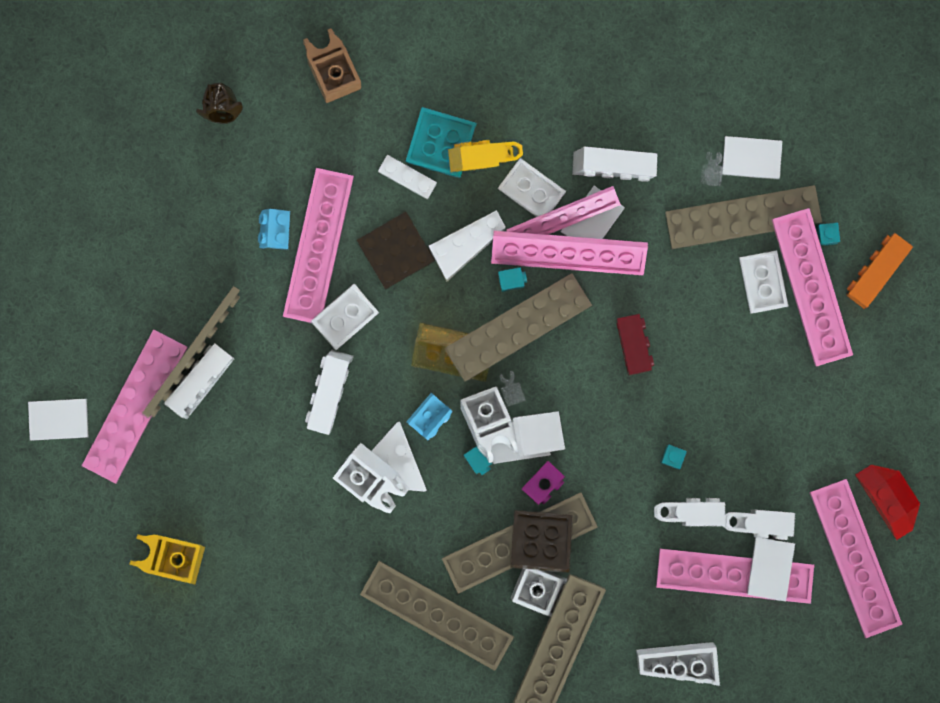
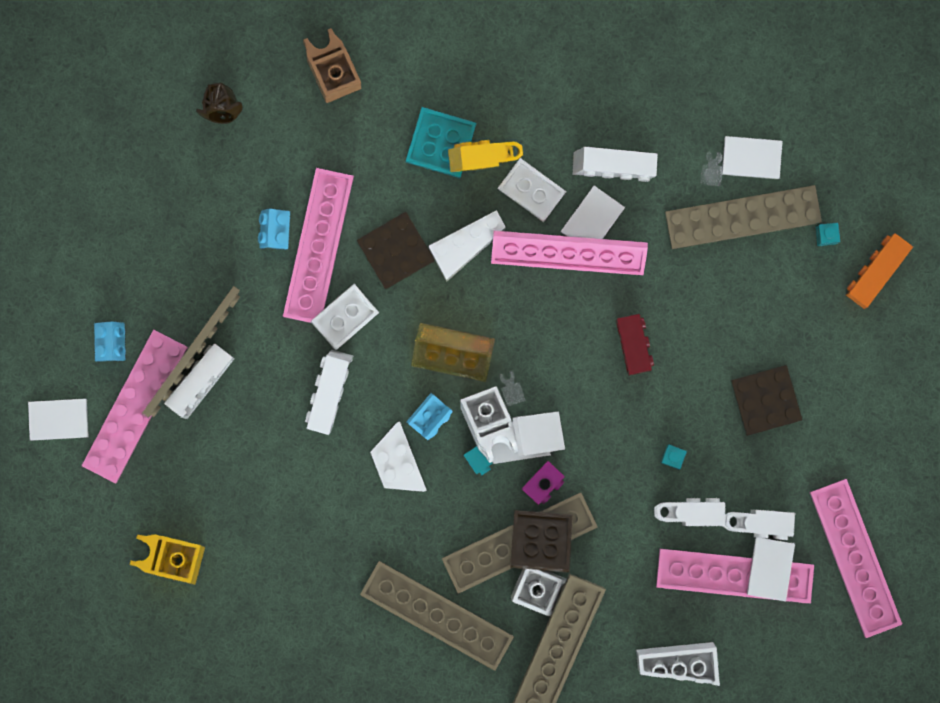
white brick [333,443,409,513] -> none
white plate [378,155,437,200] -> none
dark tan plate [445,273,592,381] -> none
teal brick [498,267,527,292] -> none
bright pink plate [507,186,621,235] -> none
white tile [739,250,788,314] -> none
bright pink plate [772,208,853,366] -> none
red wedge [855,465,920,540] -> none
none -> medium azure bracket [94,322,126,362]
none -> dark brown plate [731,365,802,436]

